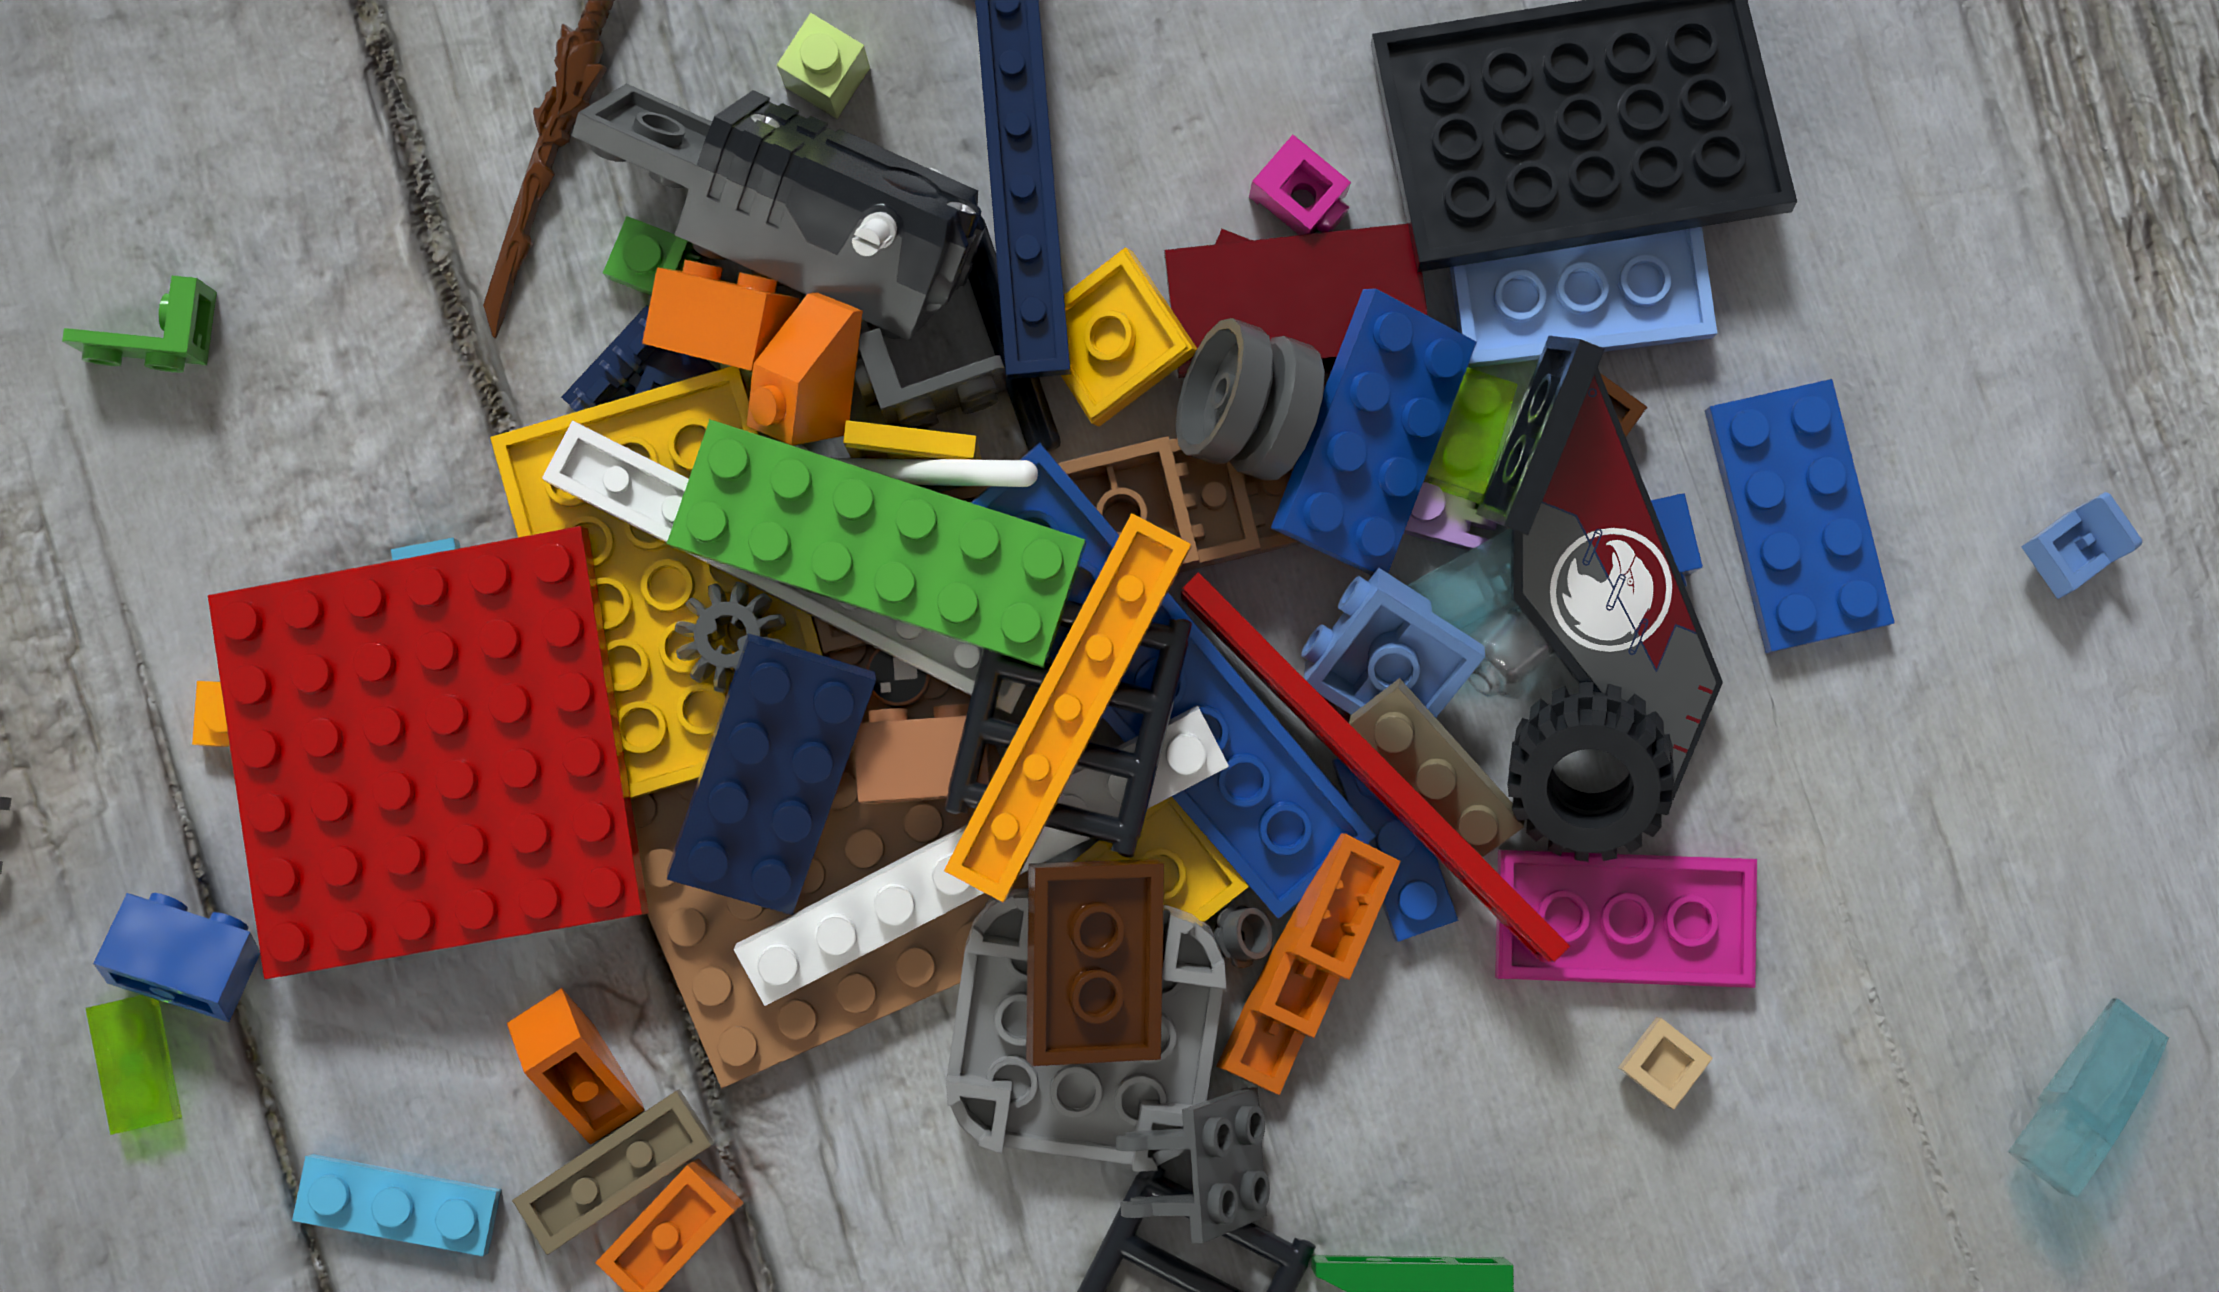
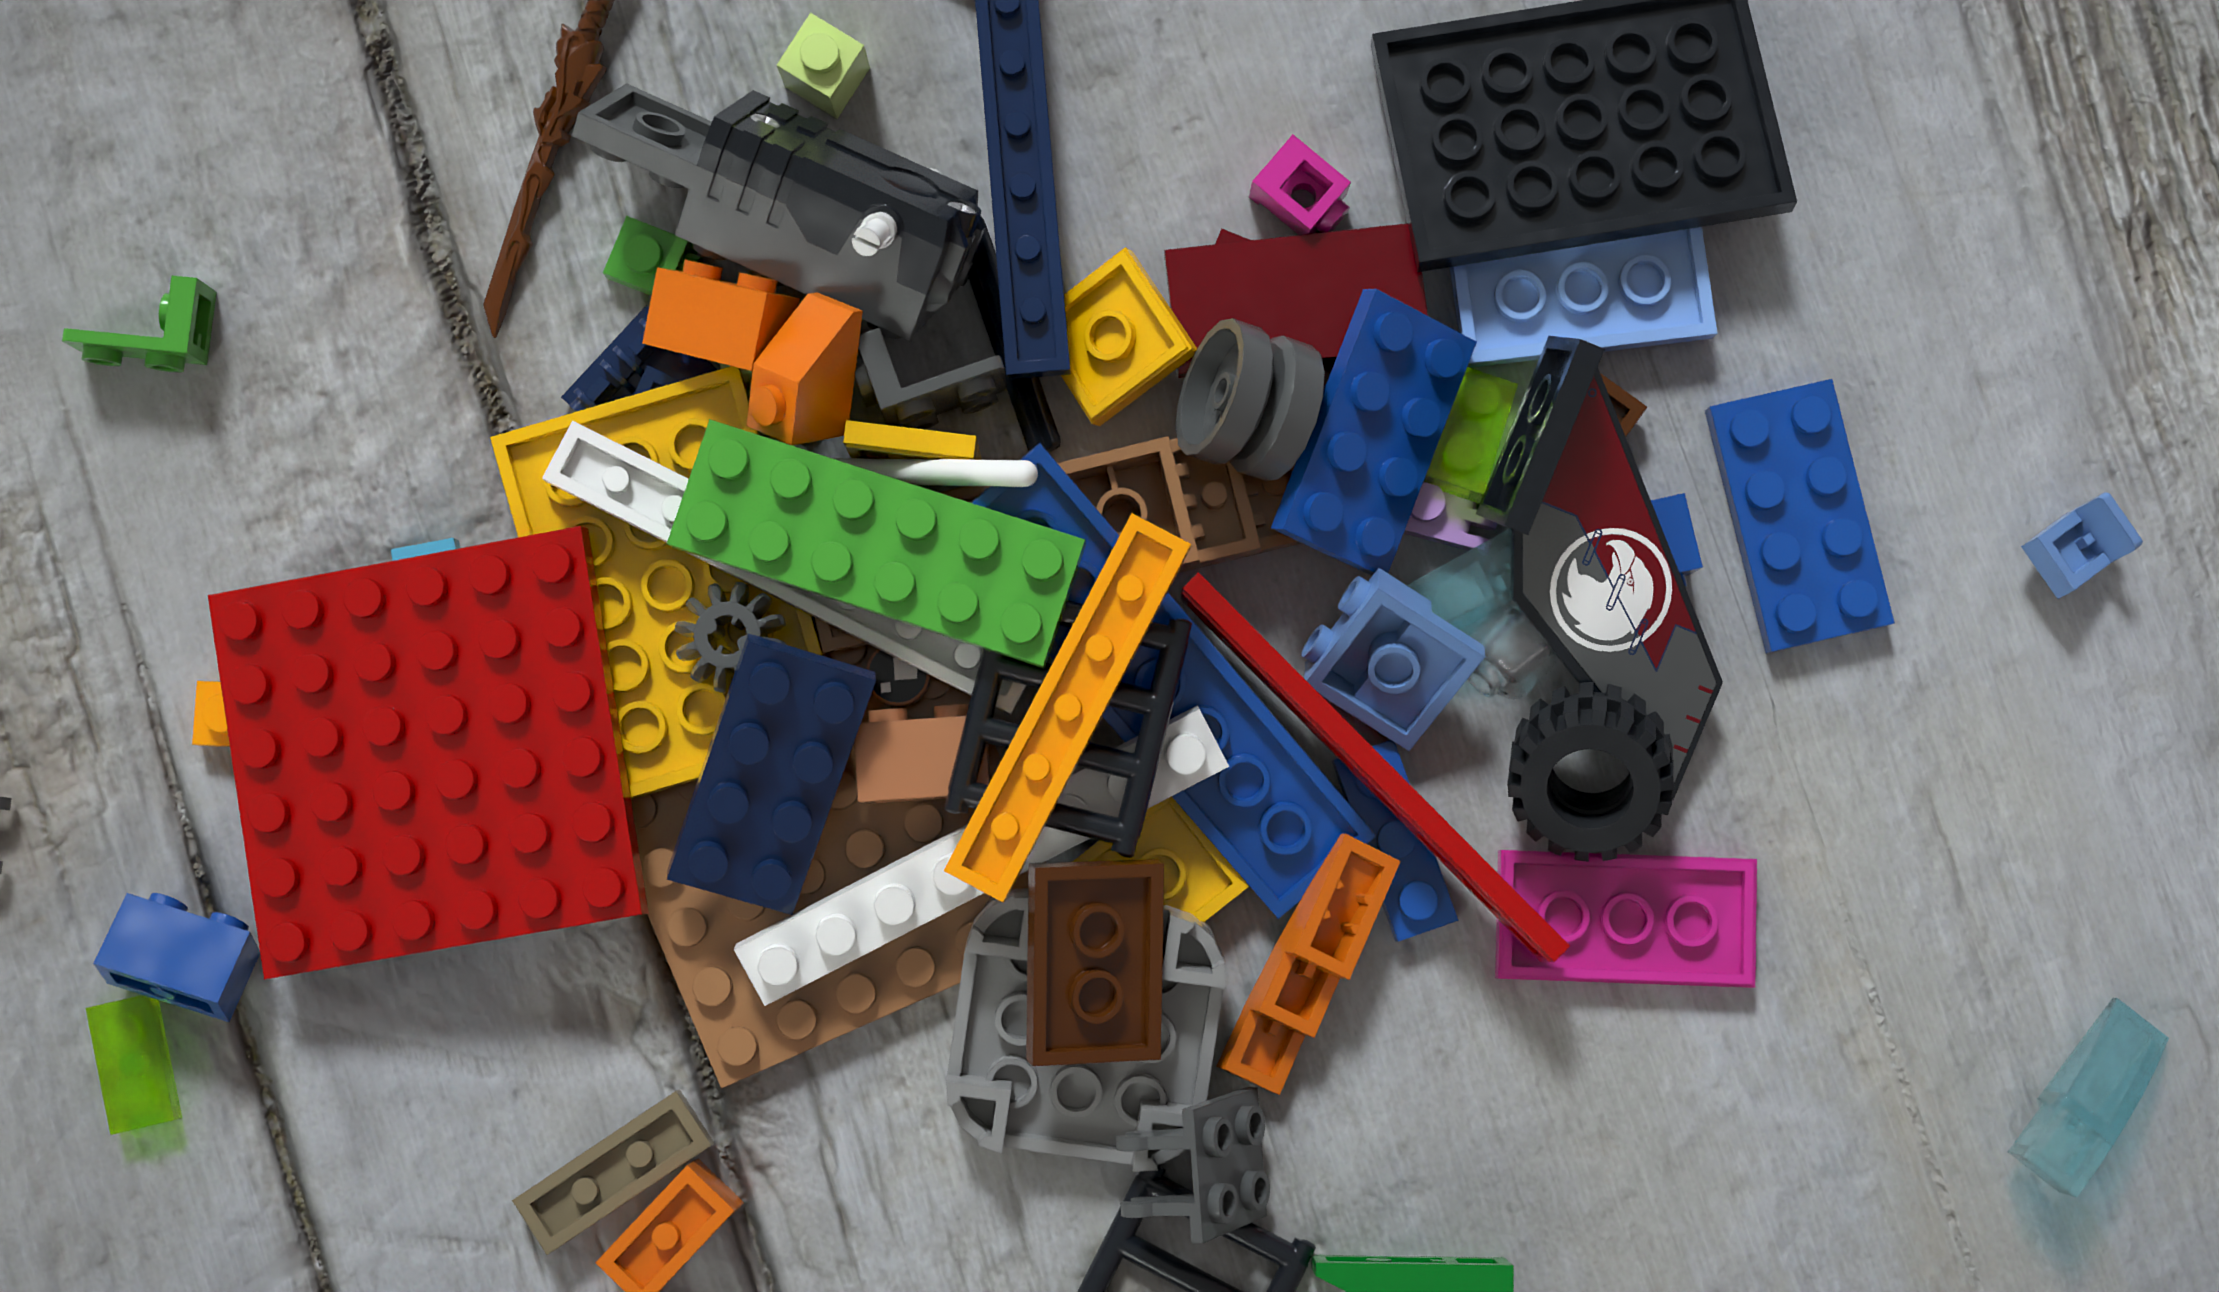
medium azure plate [292,1154,502,1256] -> none
orange slope [507,988,645,1145] -> none
dark grey plate [1214,905,1273,968] -> none
dark tan plate [1349,678,1525,858] -> none
tan plate [1618,1017,1713,1110] -> none

